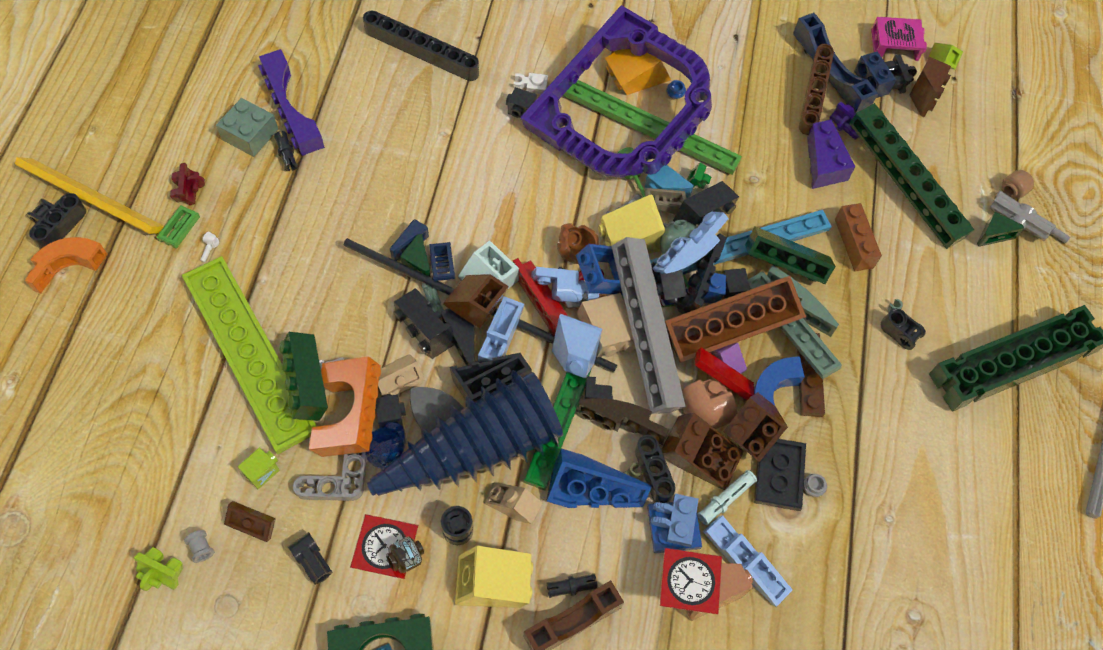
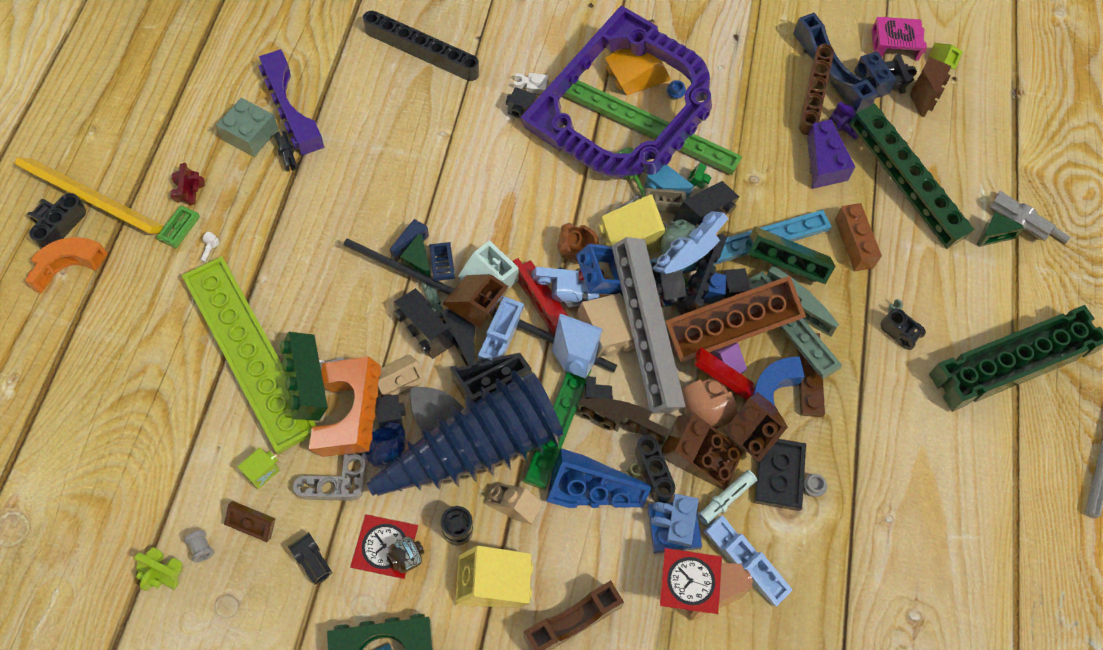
black pin [546,573,598,598] -> none
medium nougat head [1002,170,1034,200] -> none

